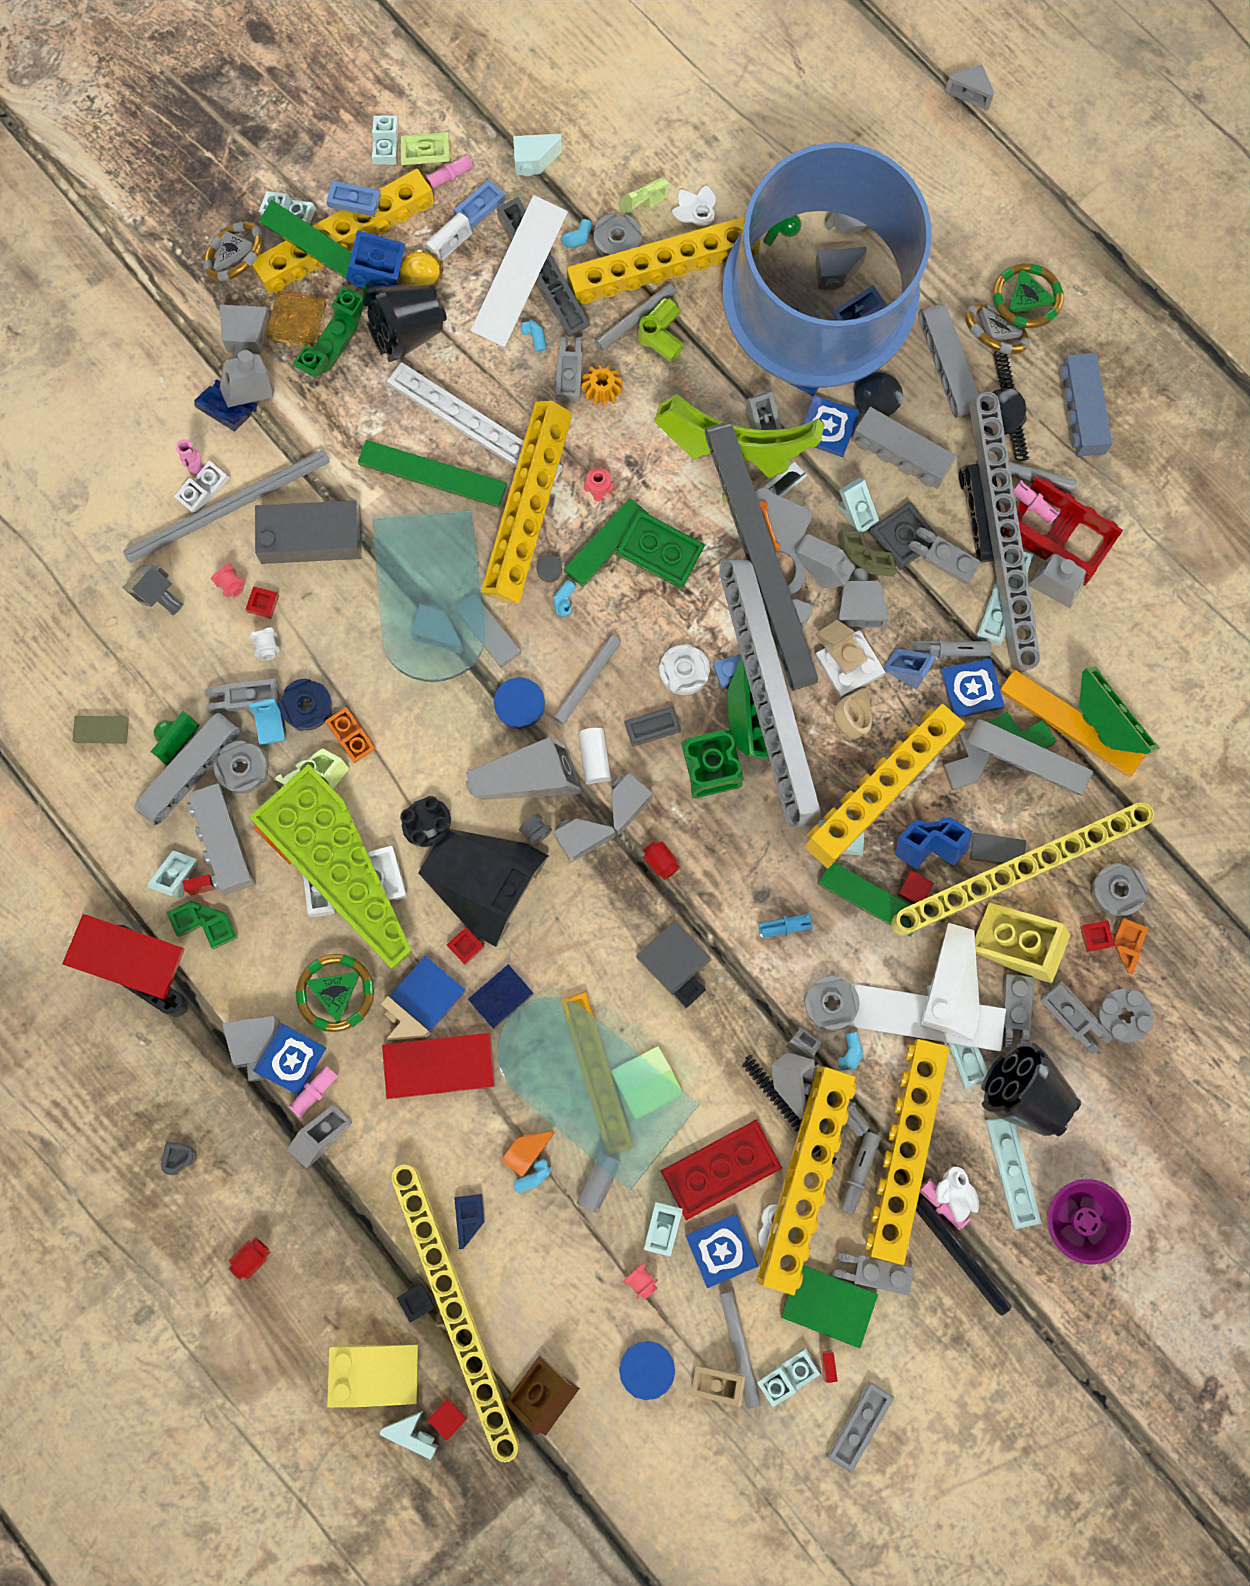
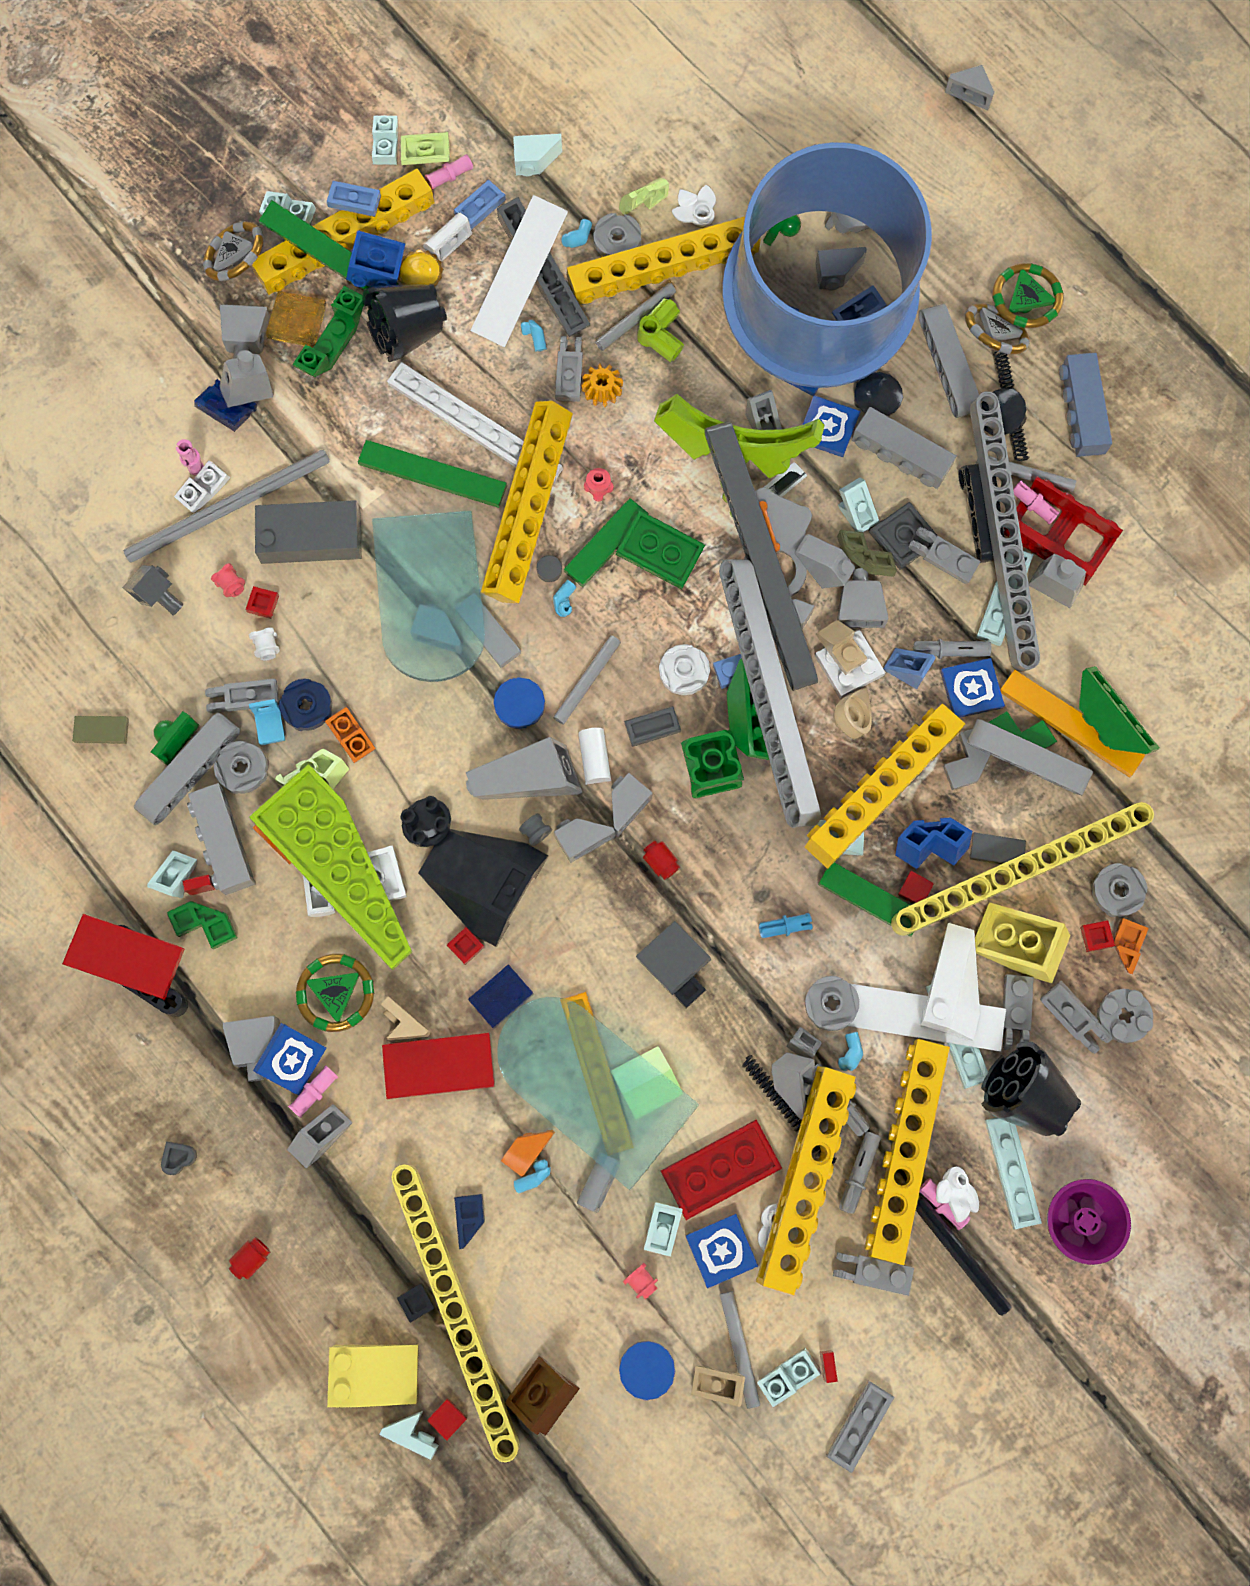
blue tile [390,956,466,1032] -> none
green tile [780,1265,878,1349] -> none

